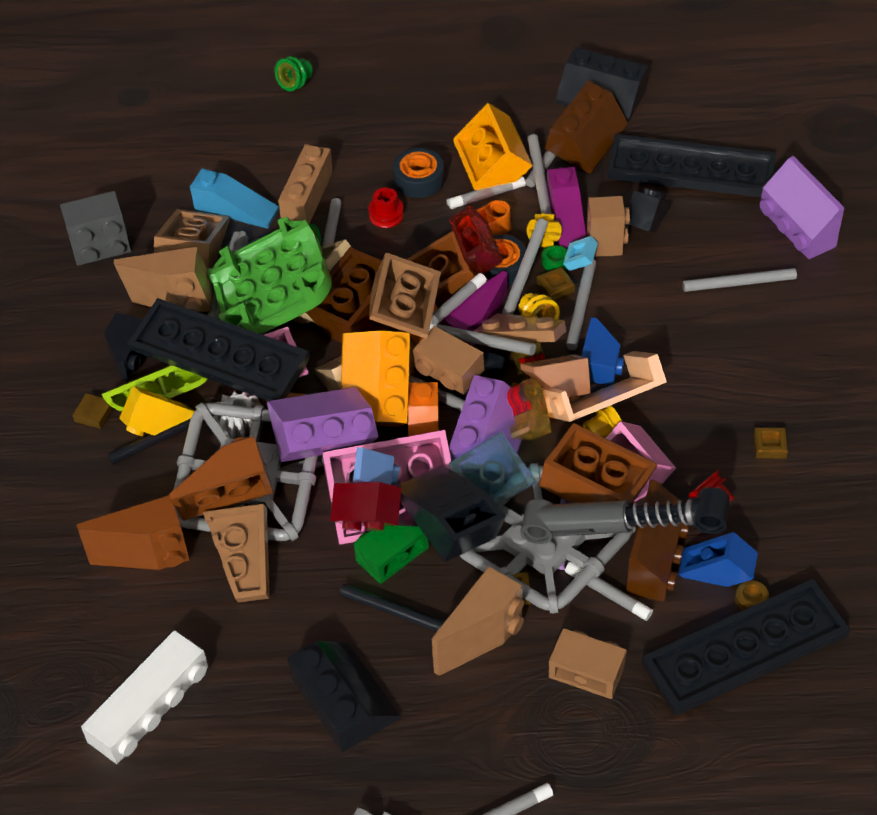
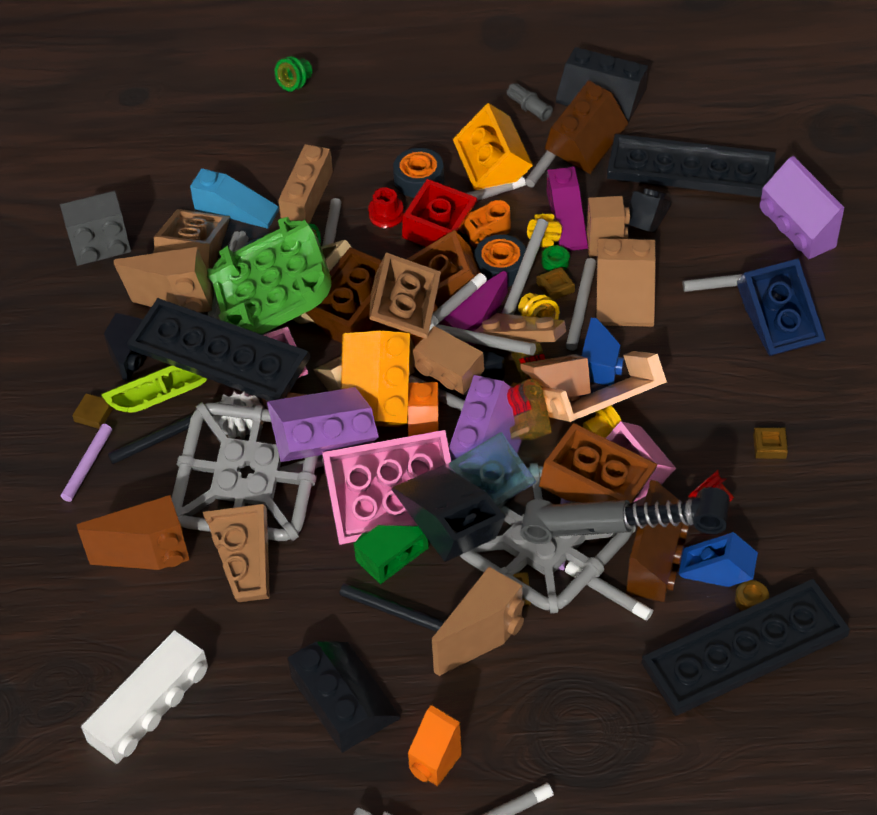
yellow slope [119,386,194,436] -> none
dark orange slope [169,436,274,521] -> none
dark red brick [330,482,402,531] -> none
medium blue slope [353,447,400,485] -> none
clear red brick [449,206,503,274] -> none
light grey bar [528,134,552,214] -> none
medium nougat brick [549,628,627,699] -> none
medium azure plate [563,236,598,271] -> none
none -> lavender bar [61,424,112,502]
none -> red slope [402,179,477,247]
none -> orange slope [408,705,461,786]
none -> dark grey axle [507,83,553,121]
none -> medium nougat slope [596,239,655,327]
none -> dark blue slope [737,258,826,356]

